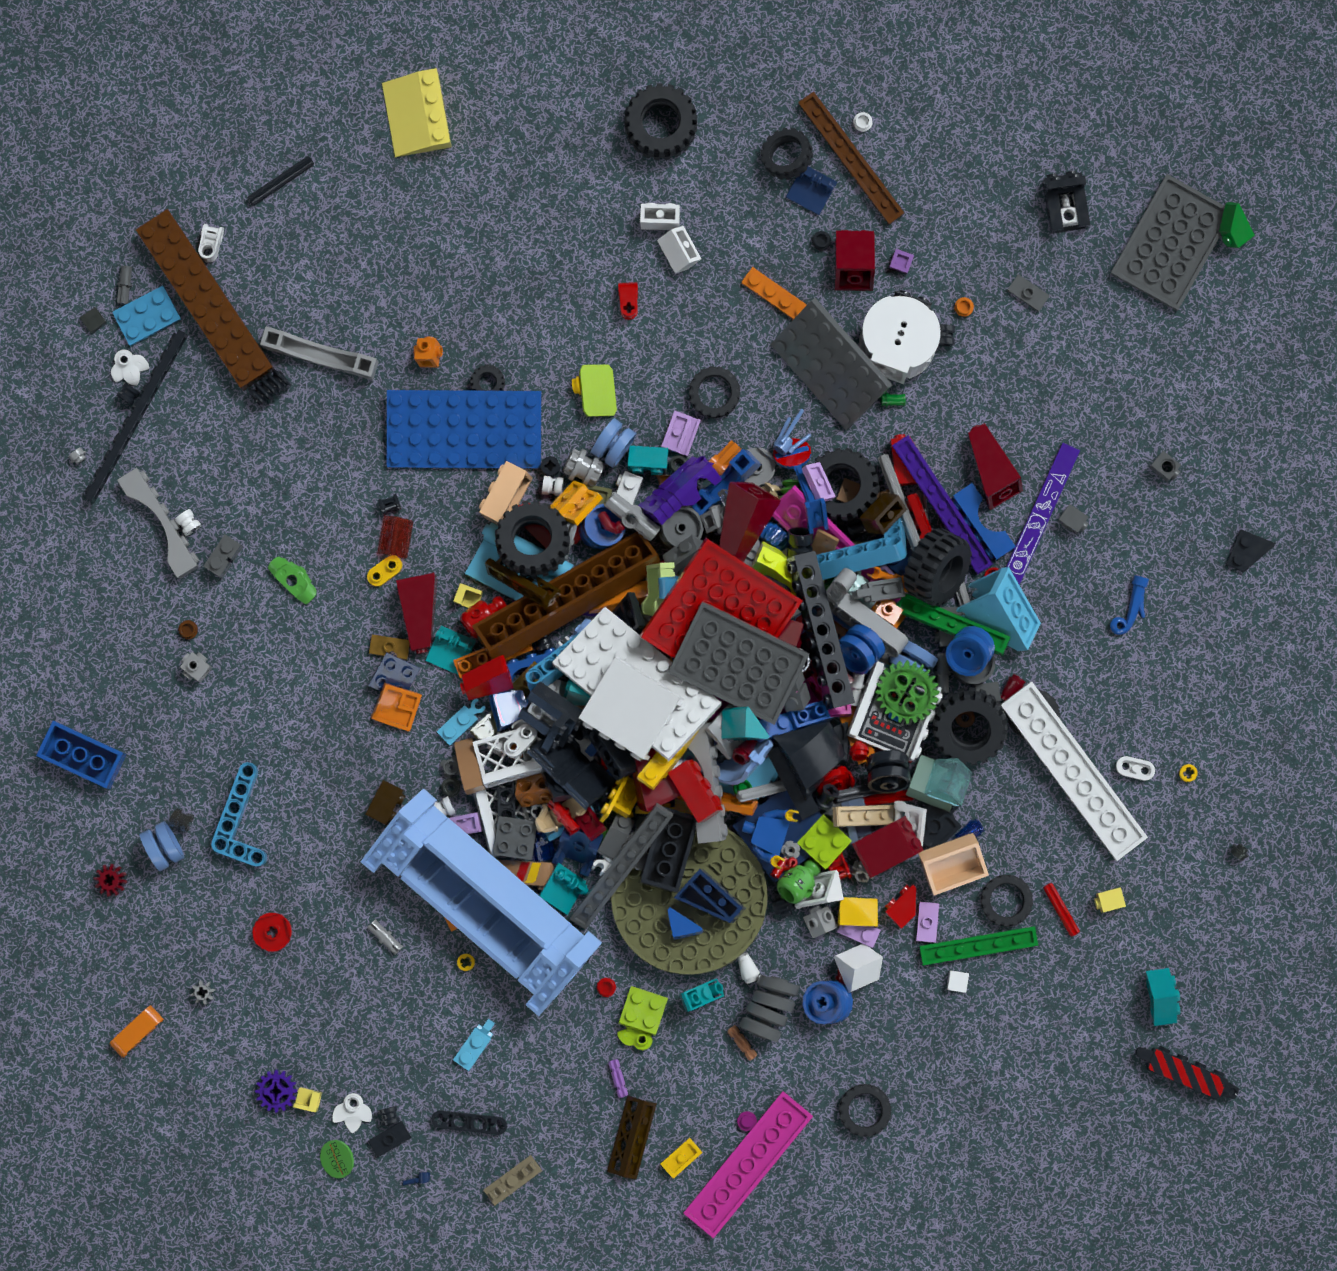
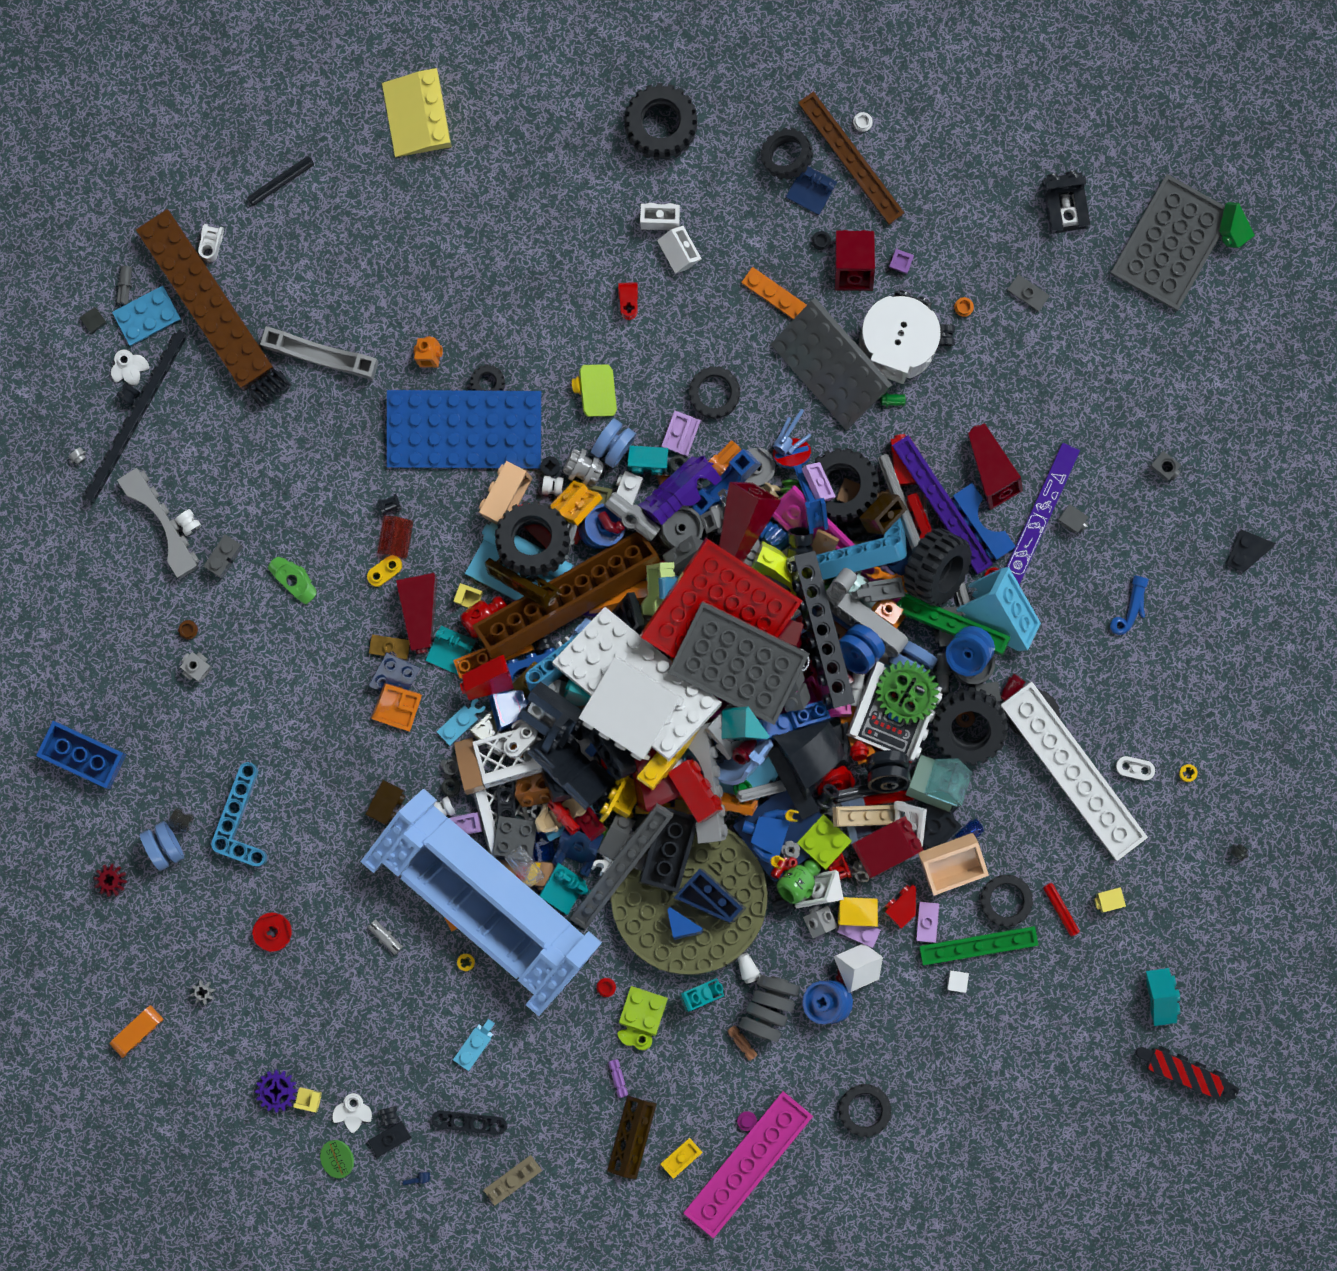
none -> clear plate [505,846,544,888]

